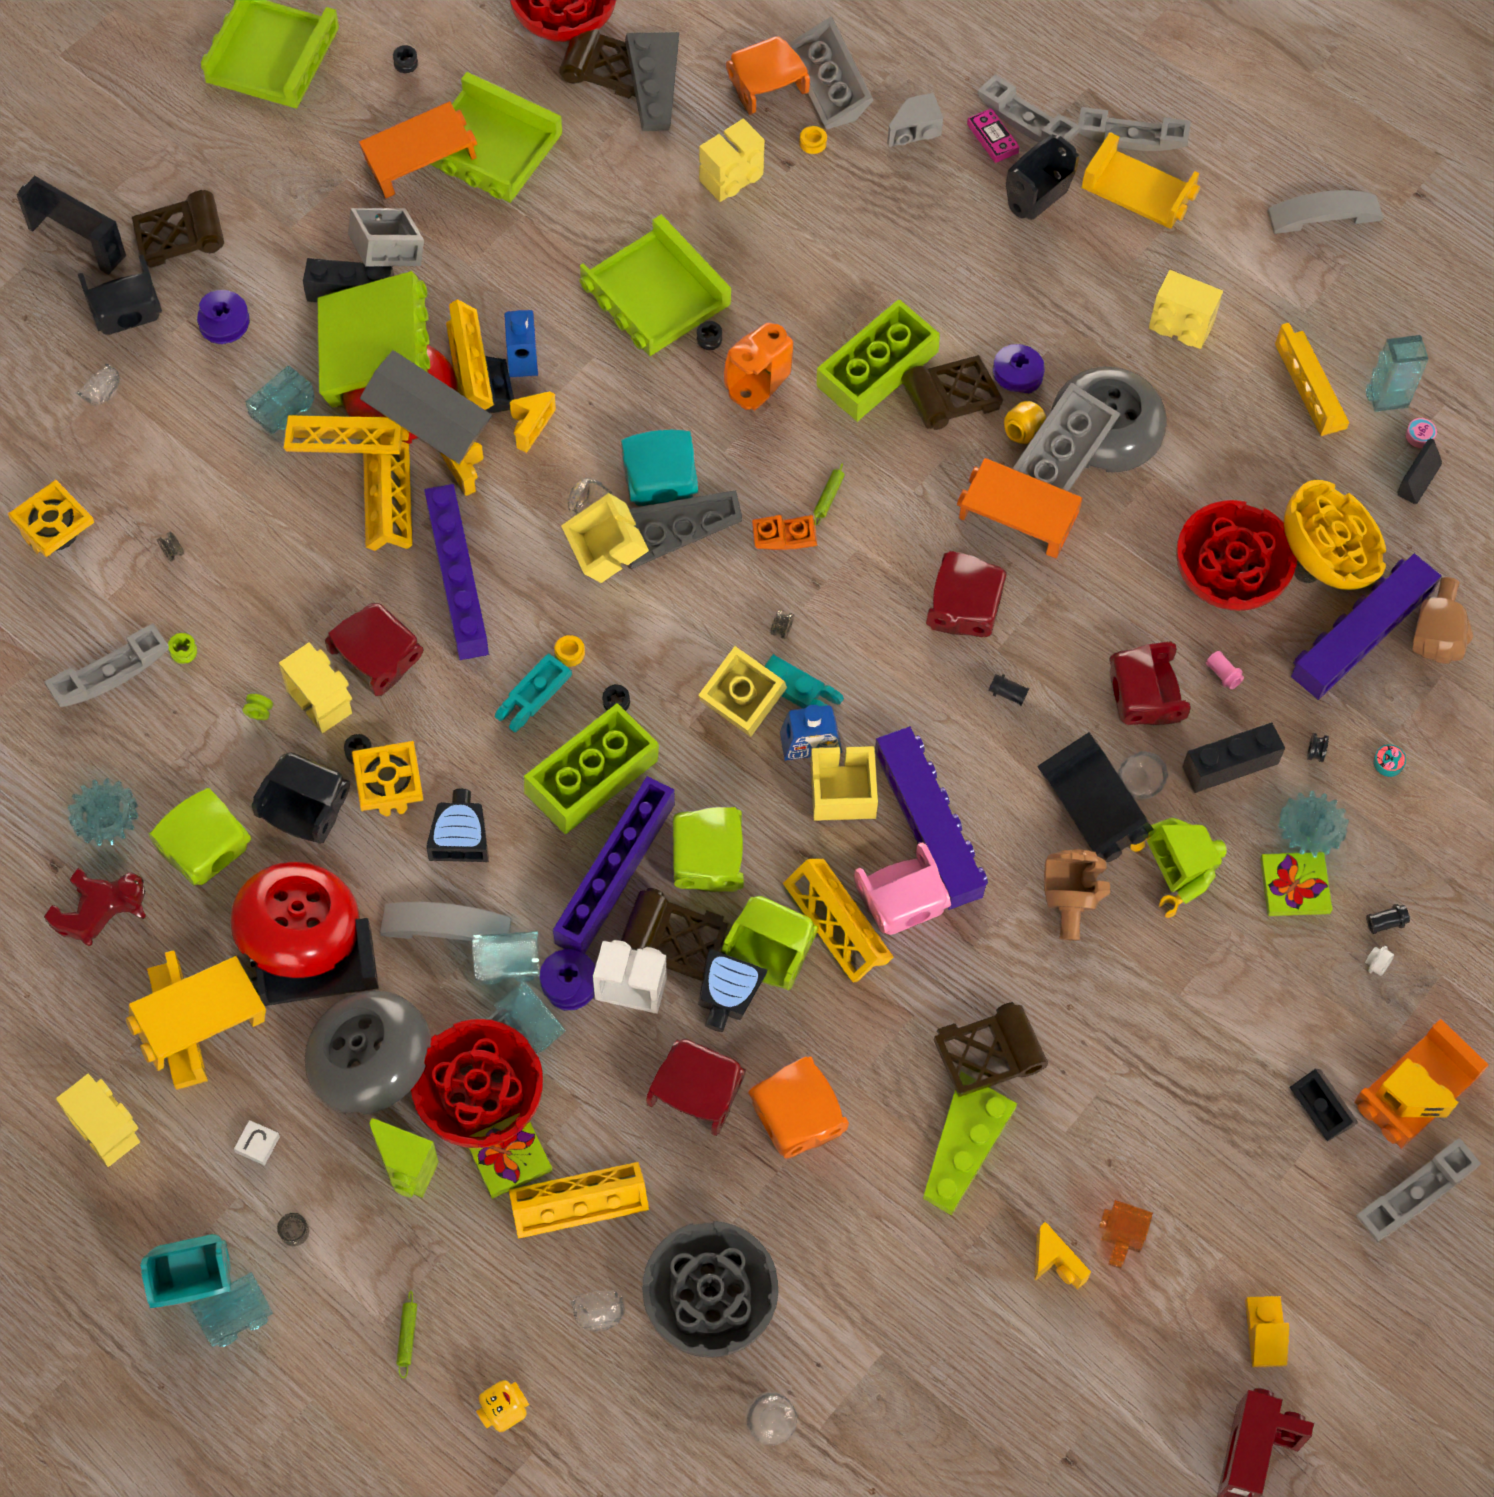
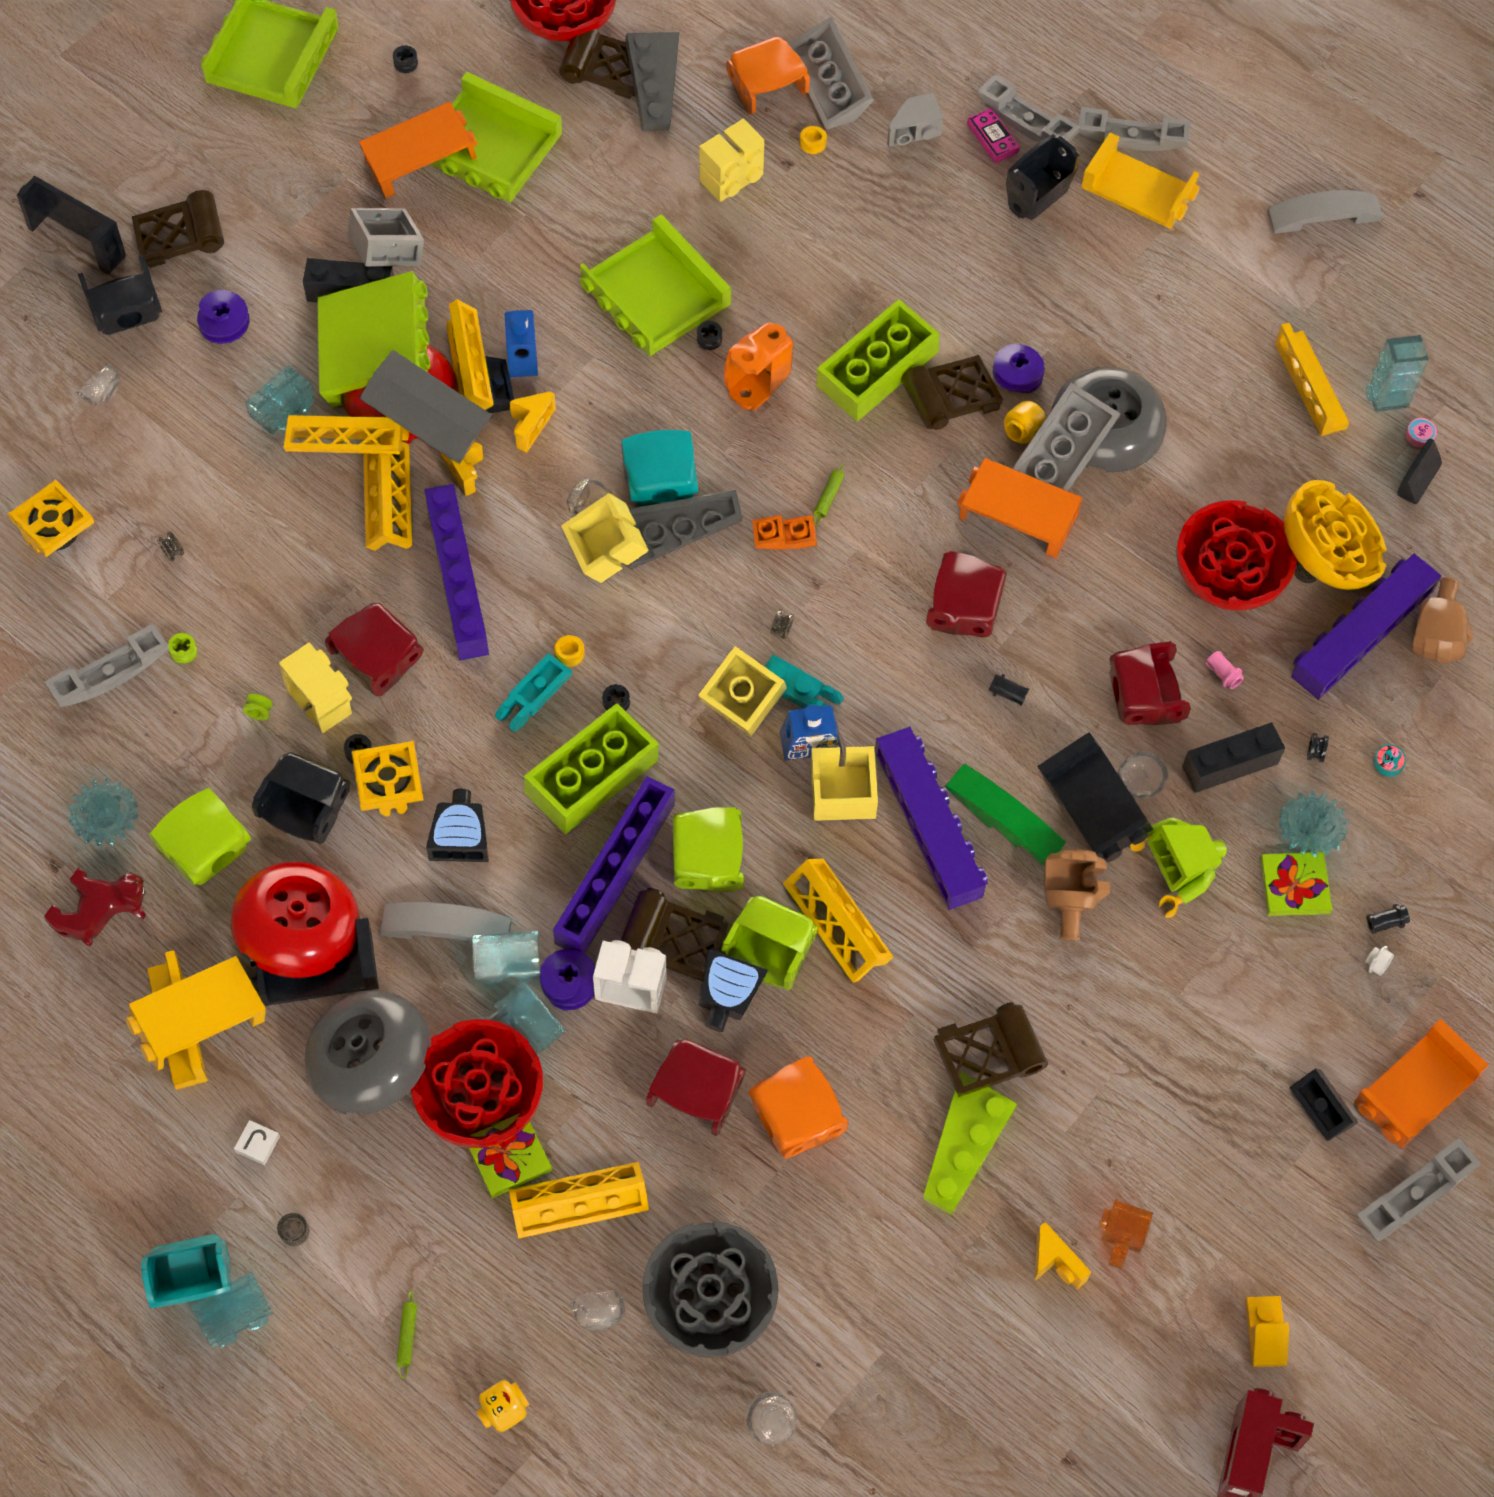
light yellow piece [56,1073,140,1167] -> none
lime slope [369,1118,439,1198] -> none
bright pink piece [854,842,951,935] -> none
light yellow piece [1149,270,1223,349] -> none
yellow slope [1376,1058,1459,1118] -> none
none -> green slope [944,763,1066,867]

